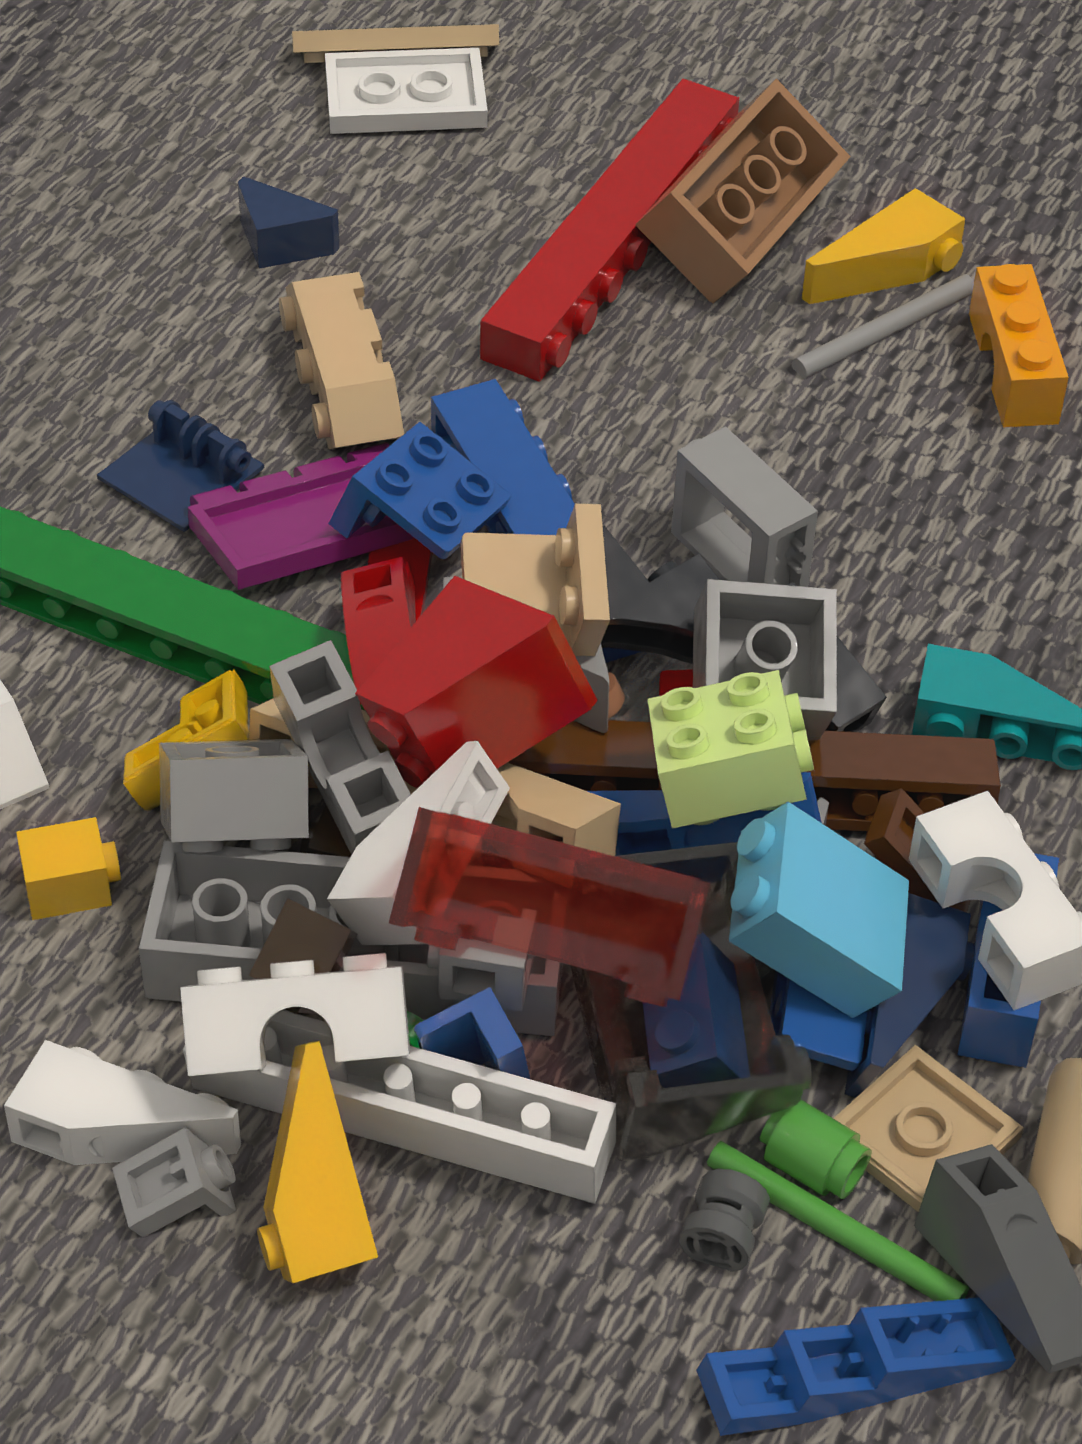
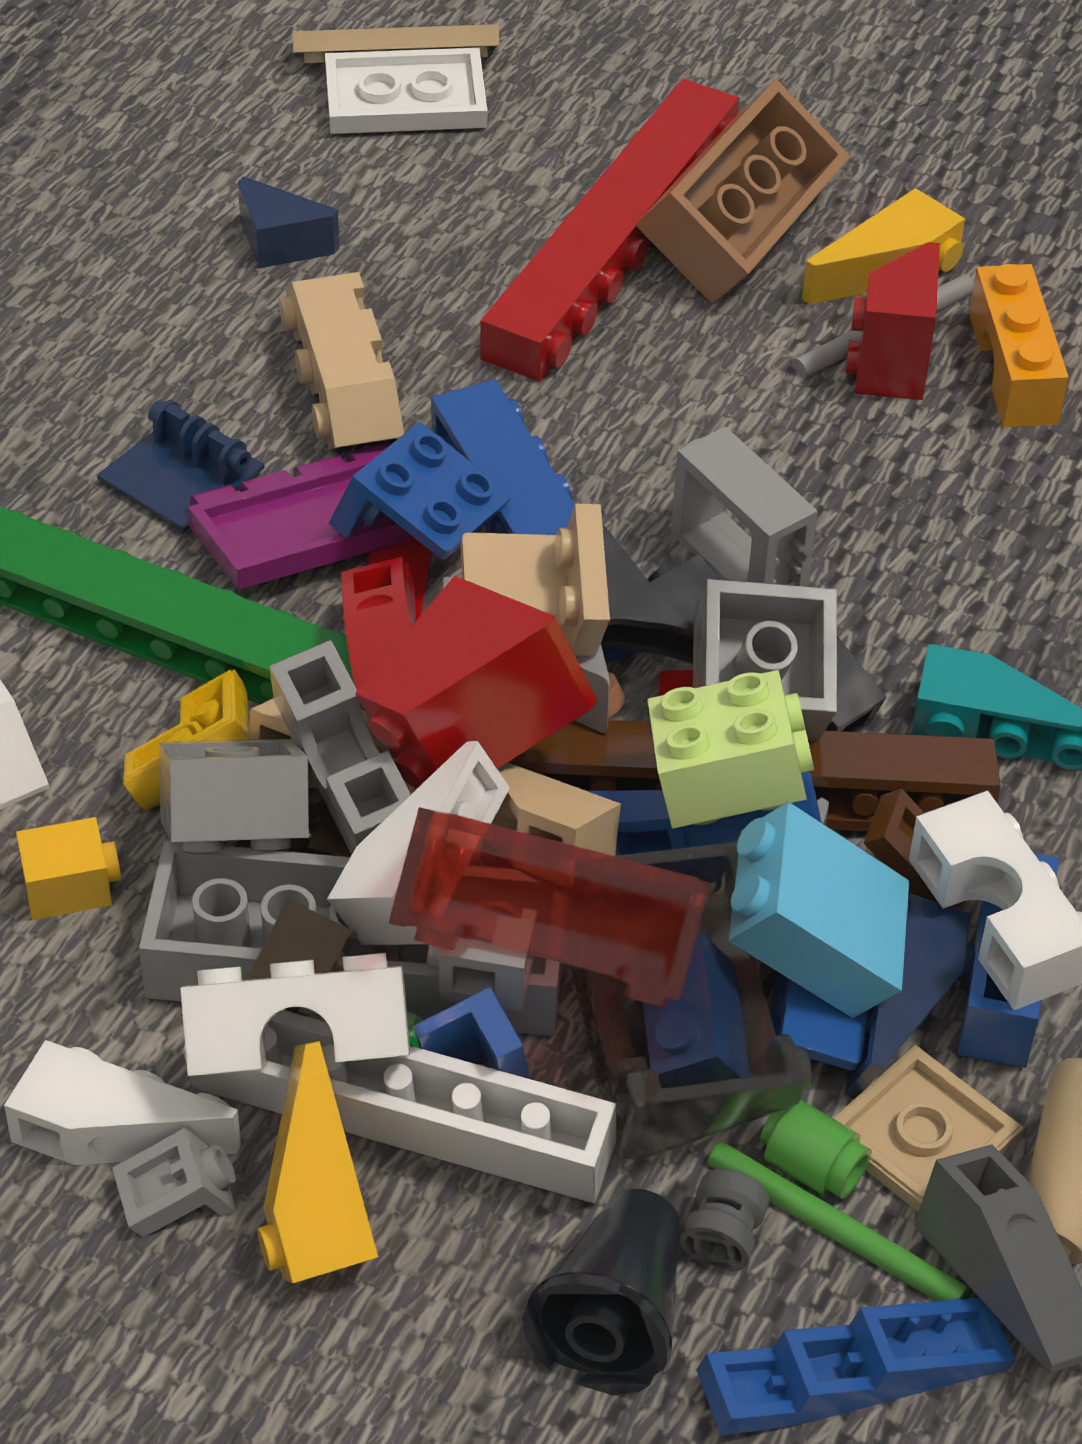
none -> black cone [522,1189,680,1395]
none -> red slope [845,242,940,400]

